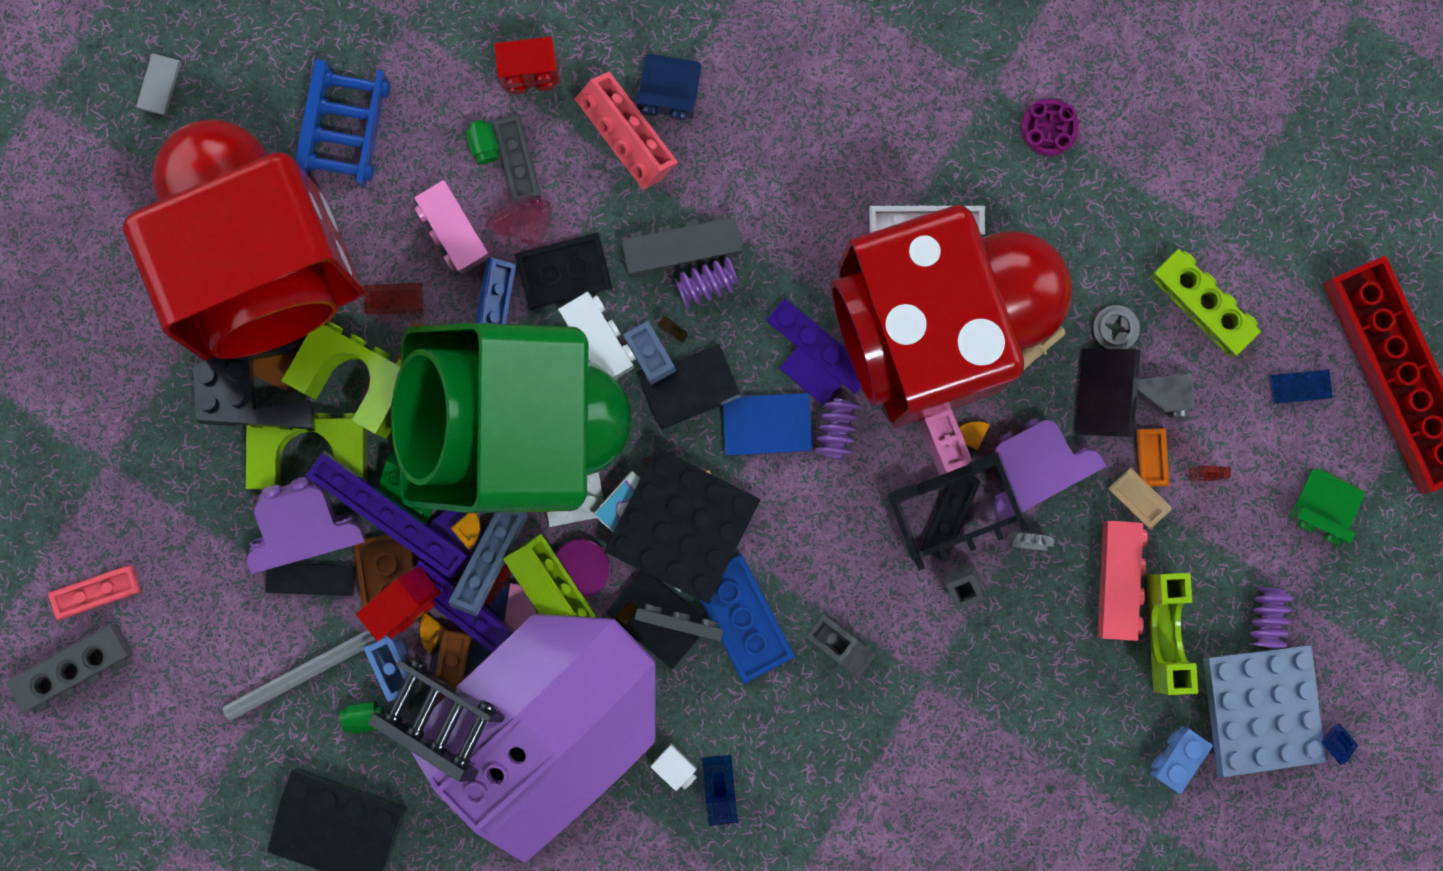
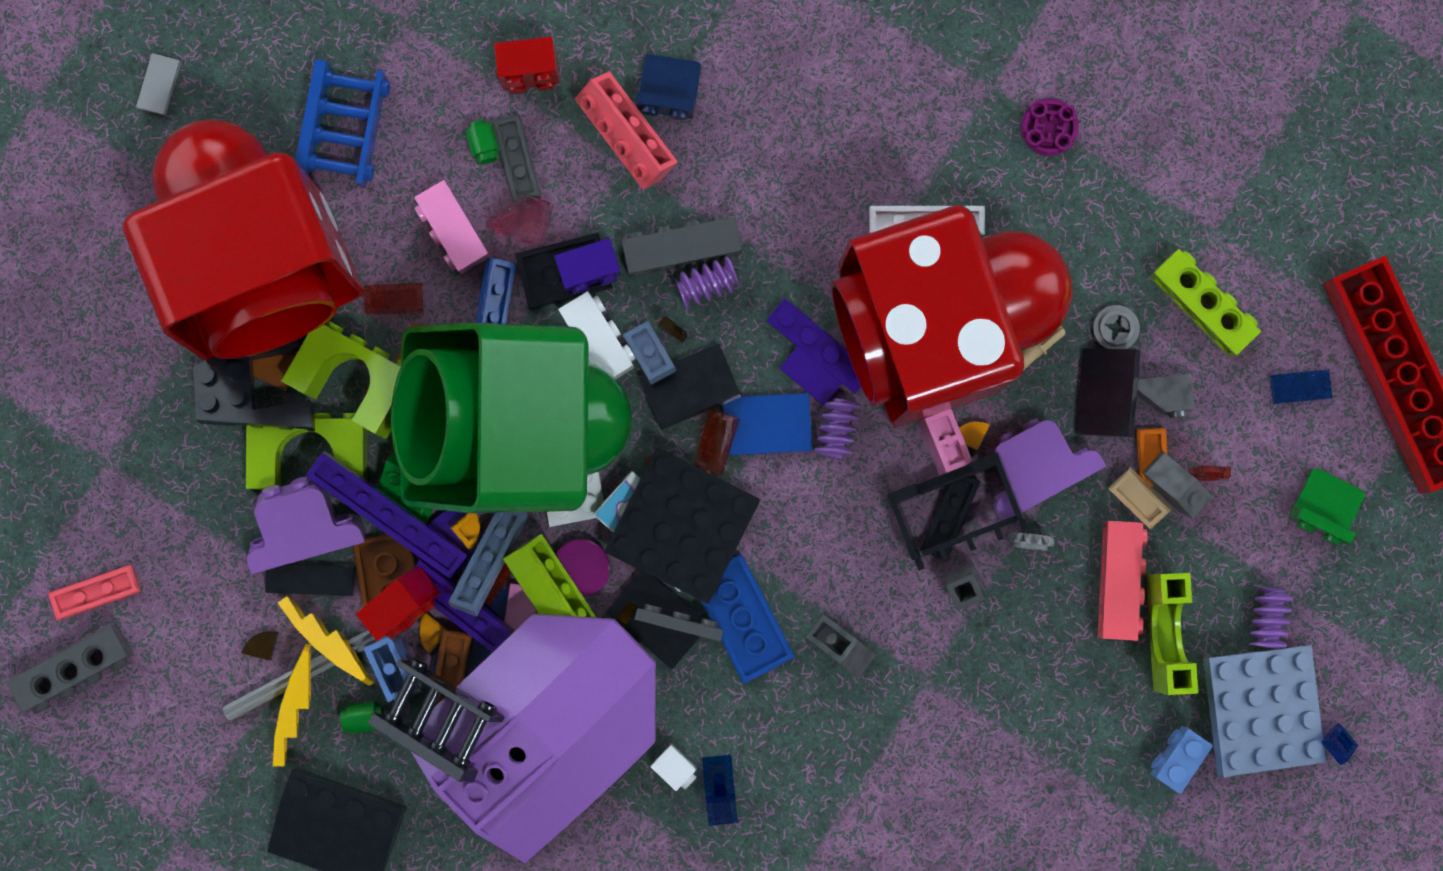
none -> dark brown tile [241,631,279,661]
none -> yellow slope [273,644,311,766]
none -> yellow slope [278,596,374,686]
none -> dark purple brick [554,238,622,295]
none -> clear red tile [694,409,740,474]
none -> flat silver slope [1142,451,1213,519]

